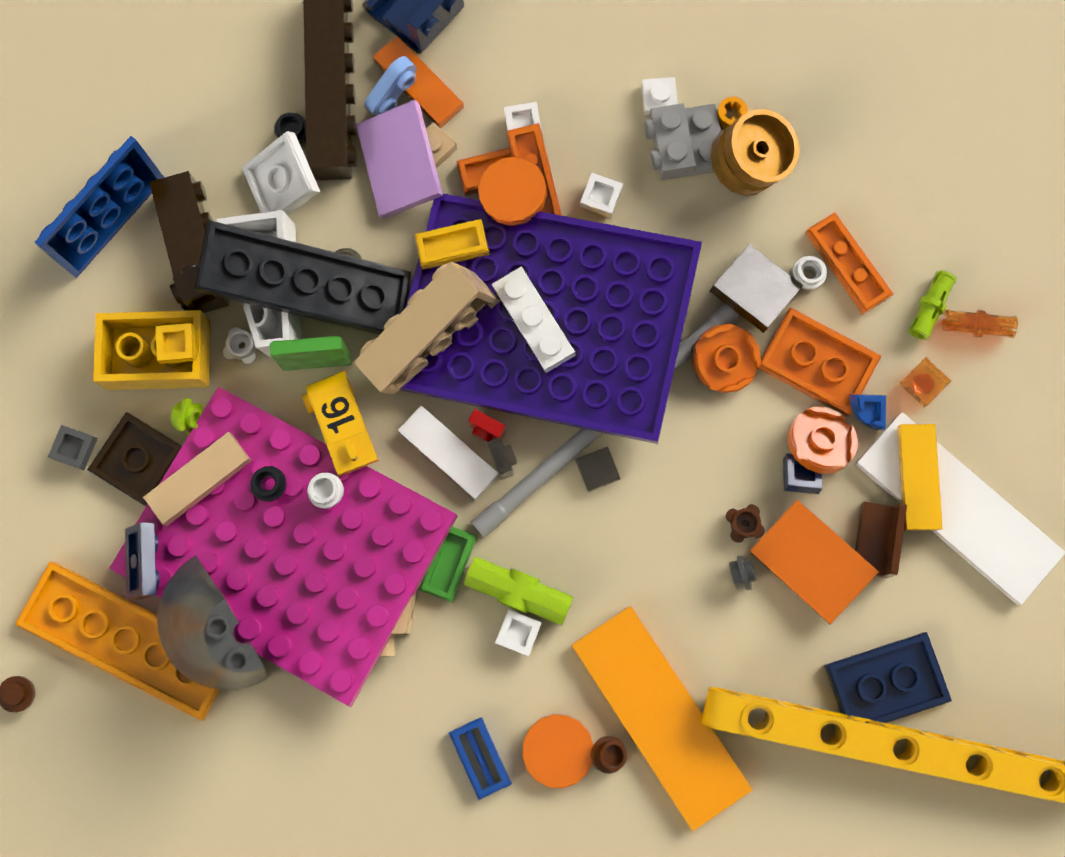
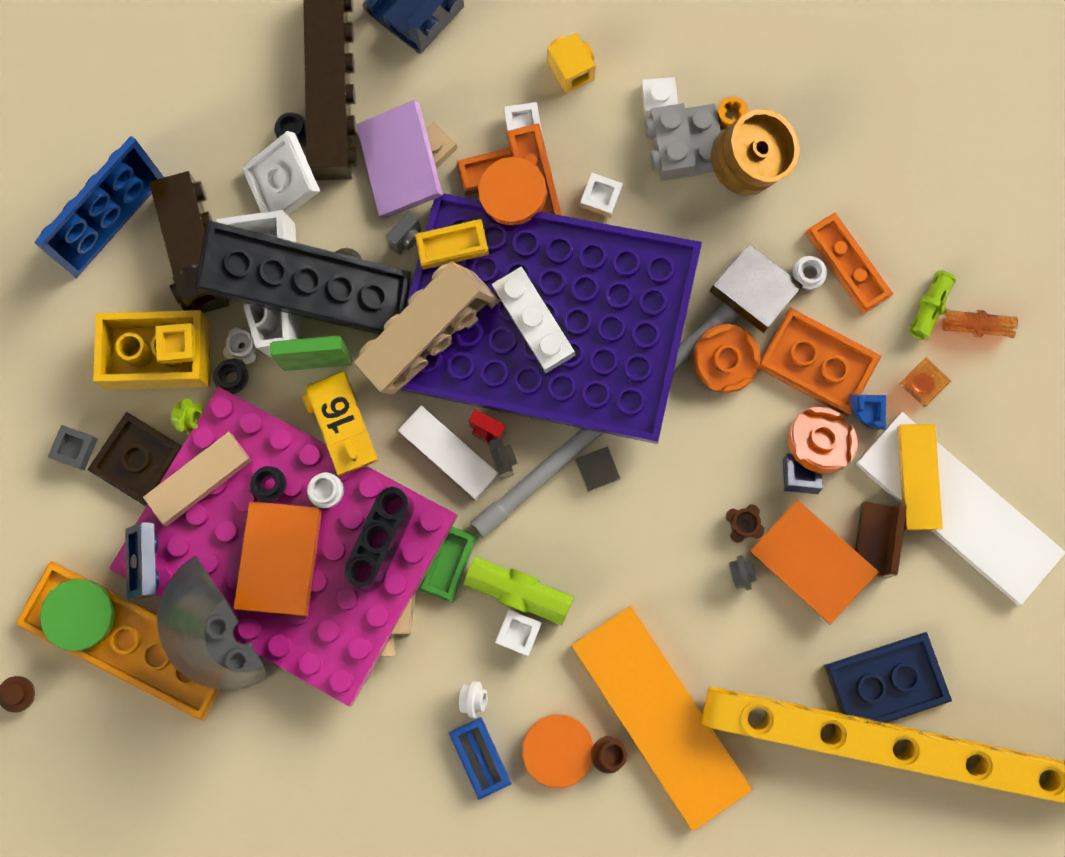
light blue plate [364,56,417,117] -> none
orange tile [372,36,464,128] -> none
none -> bright green tile [40,579,116,651]
none -> black plate [213,359,249,394]
none -> orange tile [234,502,322,617]
none -> black beam [344,487,414,591]
none -> dark grey plate [386,211,421,255]
none -> white plate [459,681,488,718]
none -> yellow brick [547,32,596,94]

